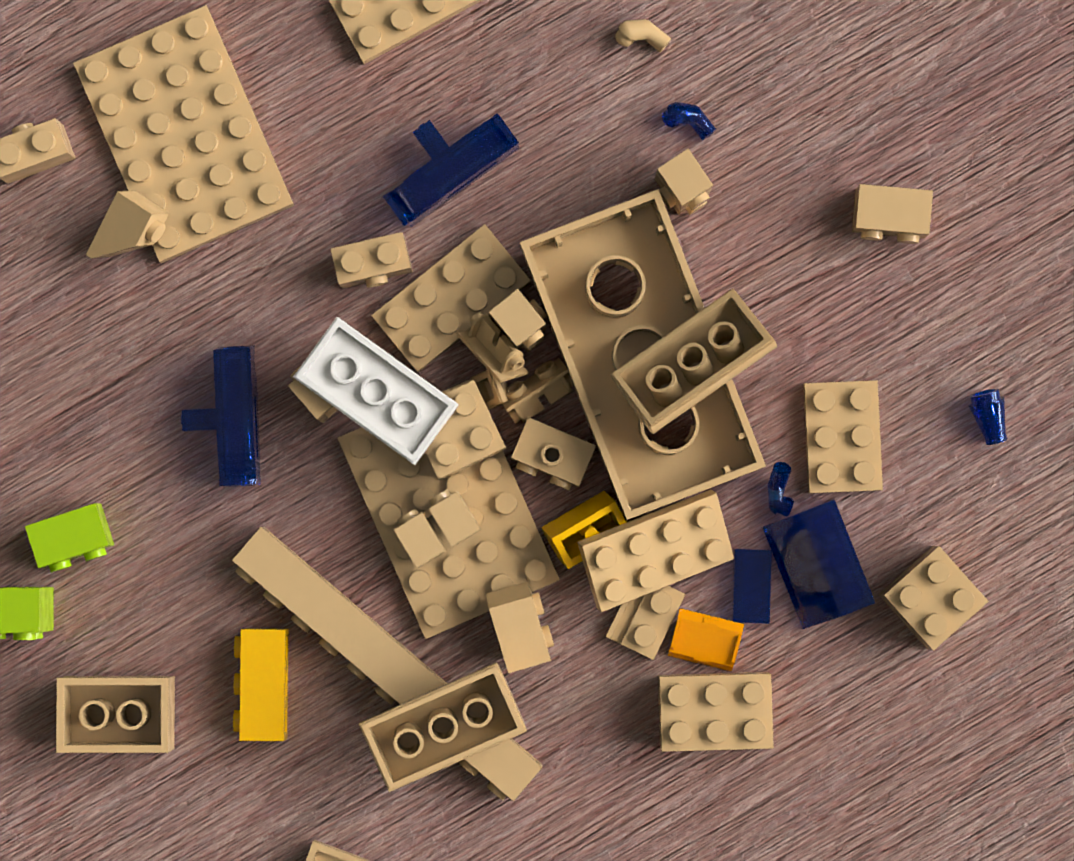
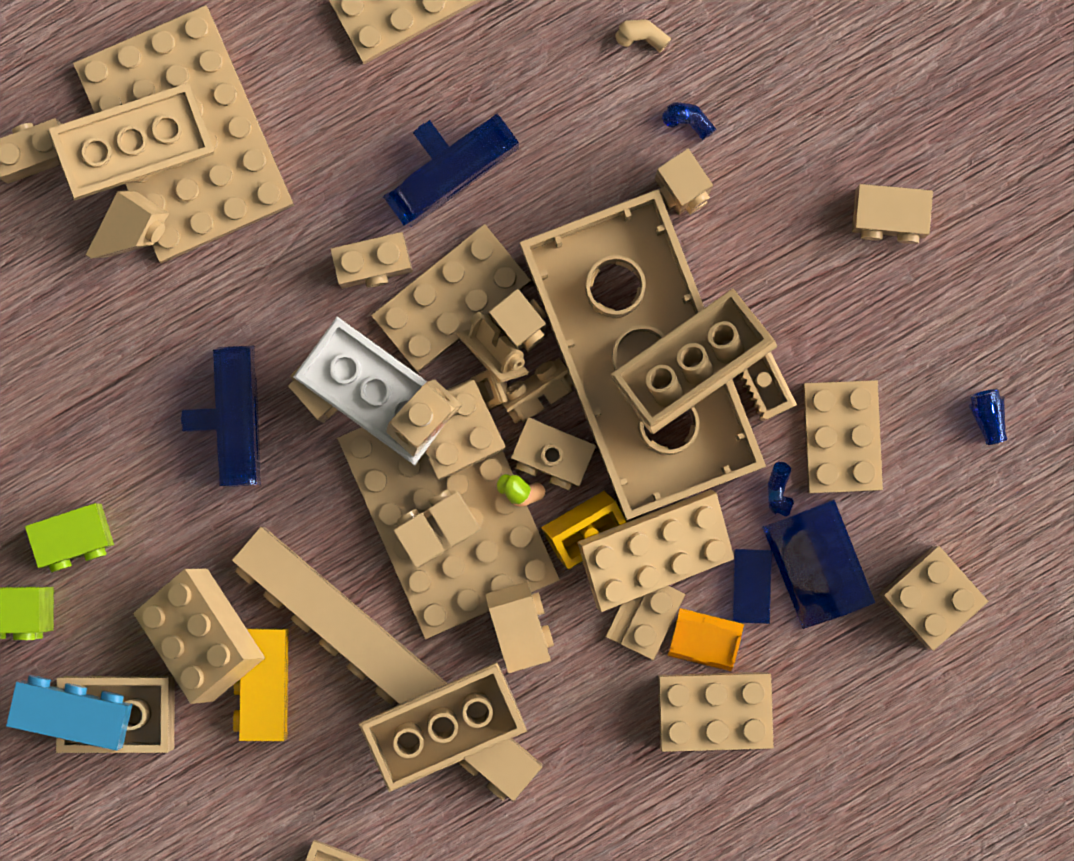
none -> dark azure brick [6,675,133,751]
none -> tan plate [48,83,215,201]
none -> tan brick [133,569,265,704]
none -> tan torso [386,379,462,457]
none -> lime arm [497,474,545,507]
none -> tan brick [738,352,797,421]

